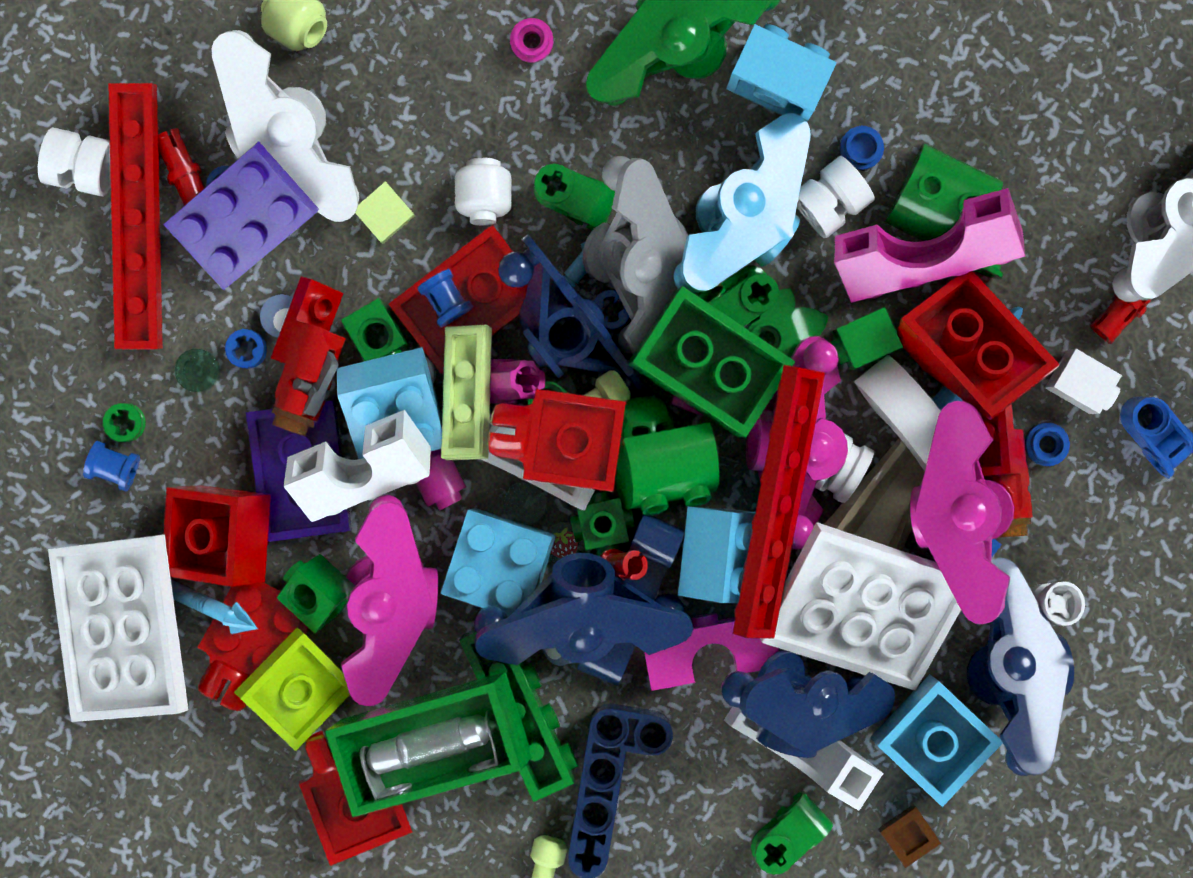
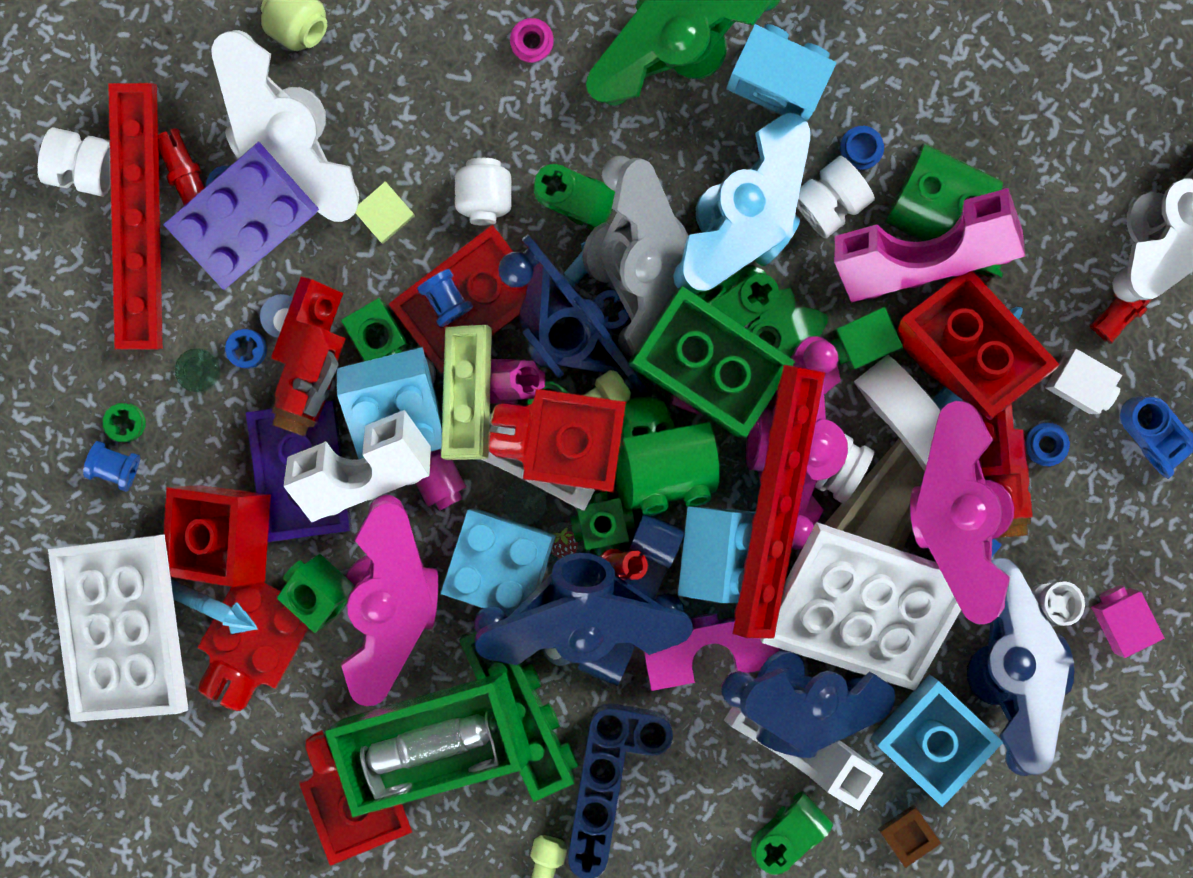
lime plate [234,628,350,751] -> none
none -> dark pink brick [1091,585,1165,658]

